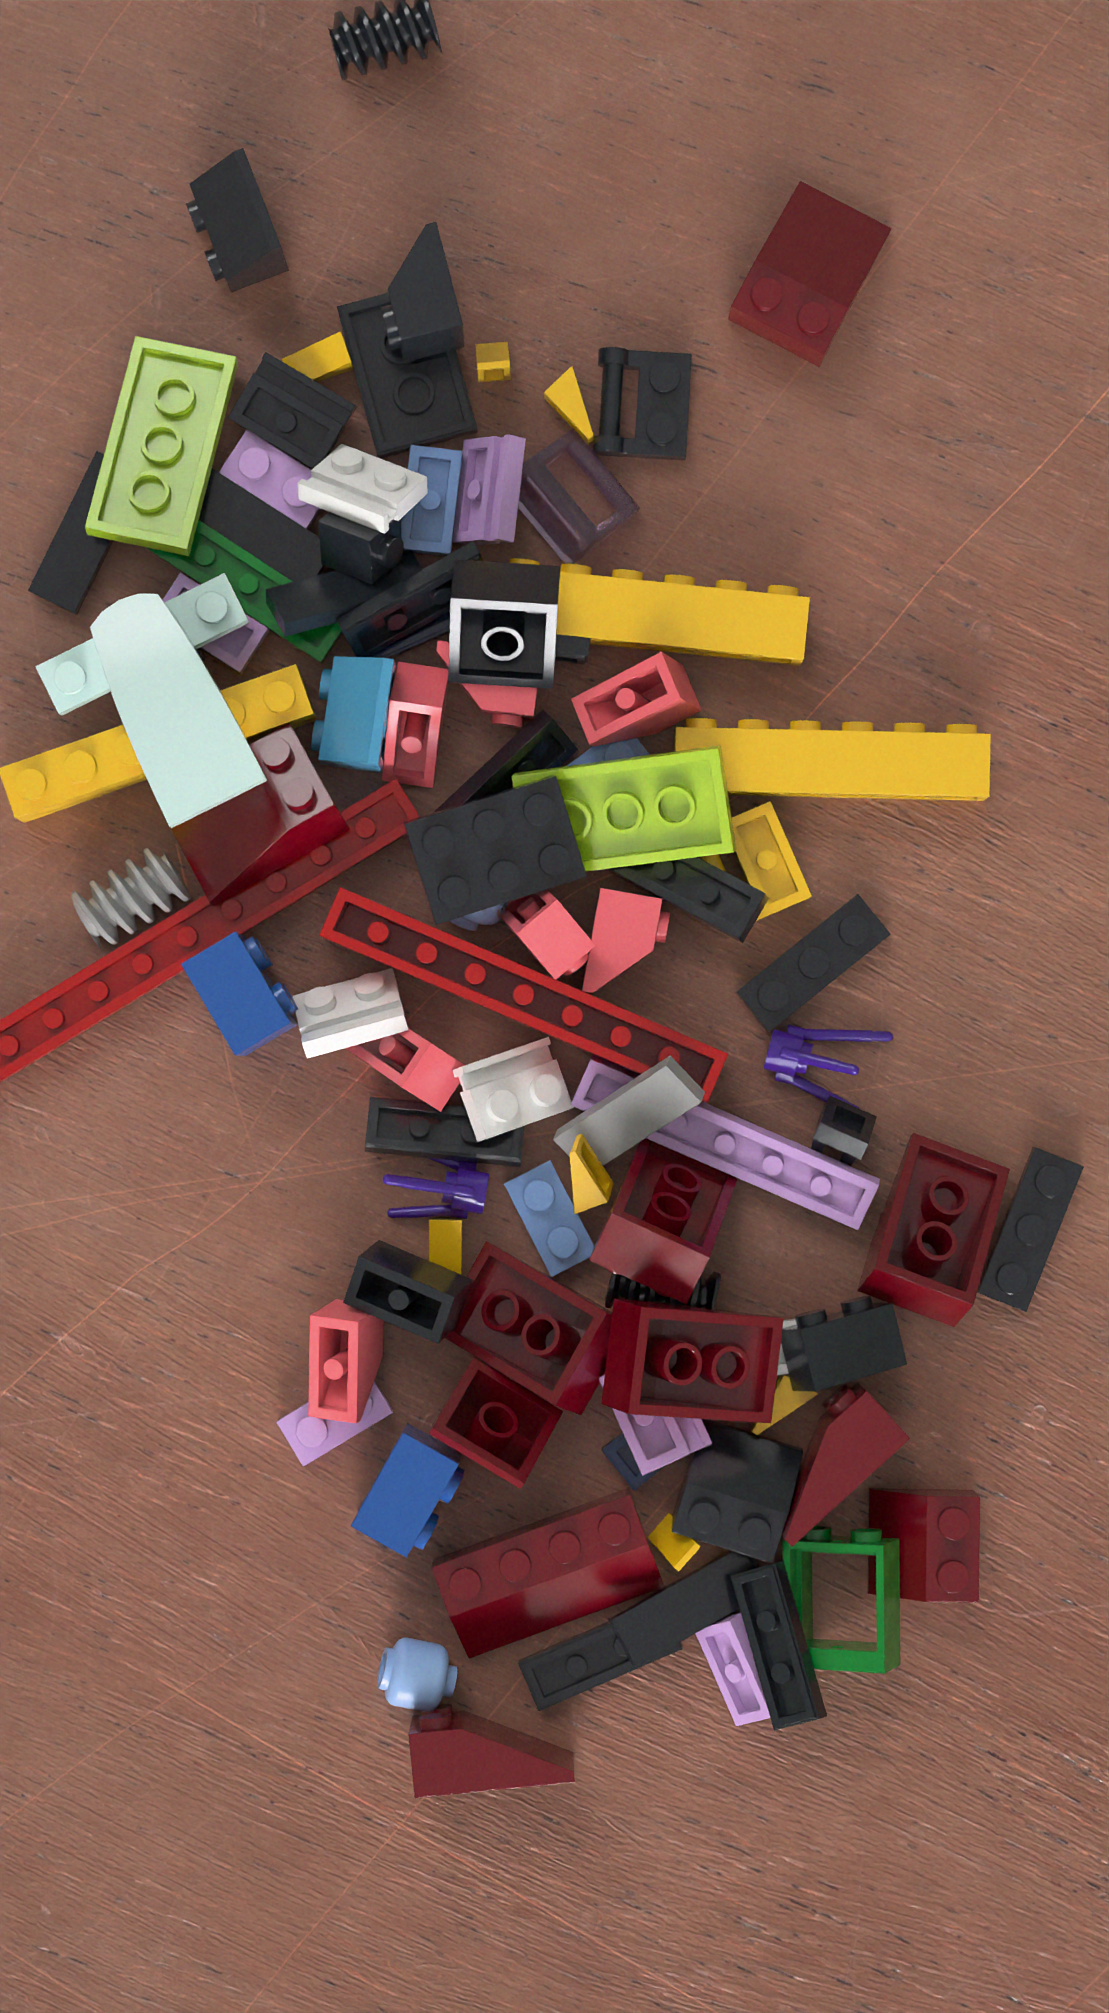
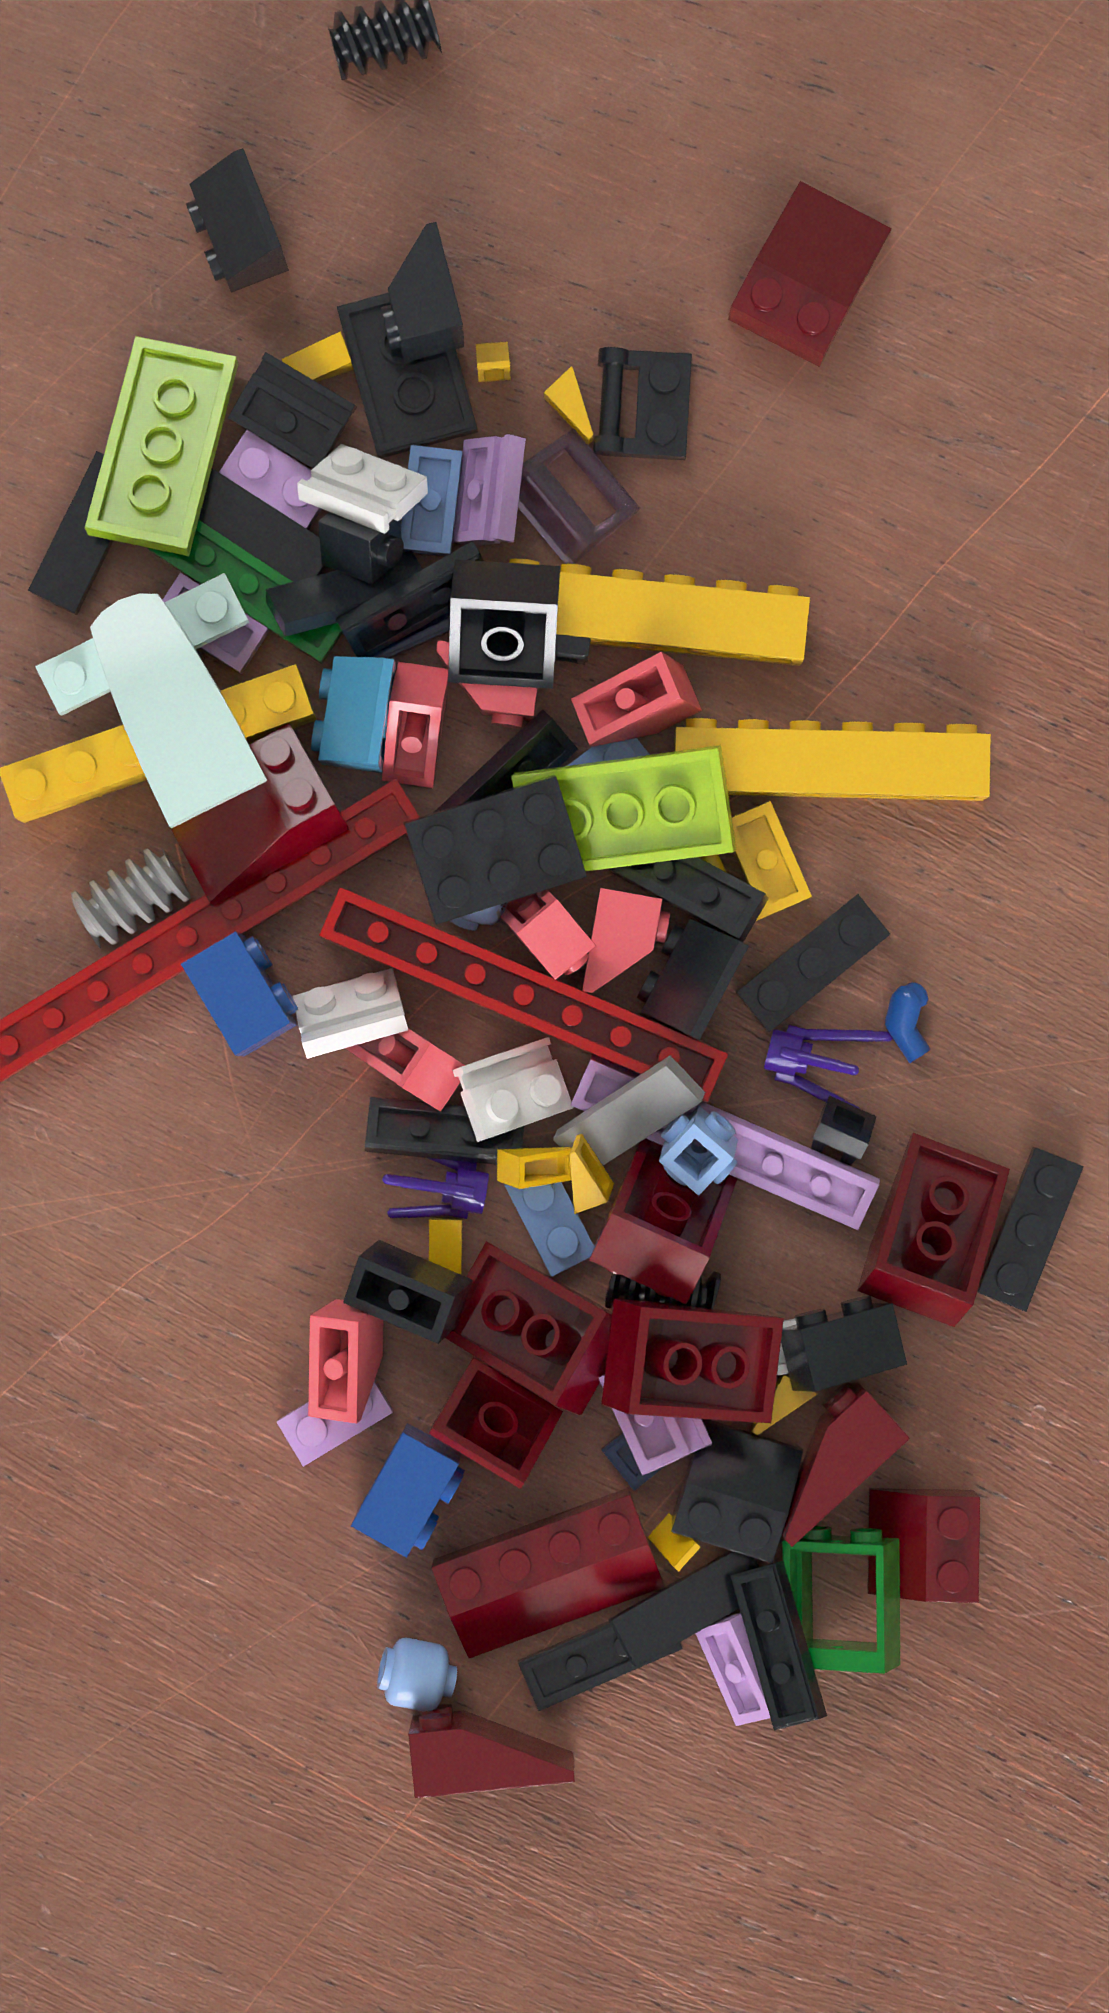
none -> yellow piece [497,1147,572,1189]
none -> black slope [637,919,749,1041]
none -> light blue brick [659,1105,738,1196]
none -> blue arm [885,982,931,1063]

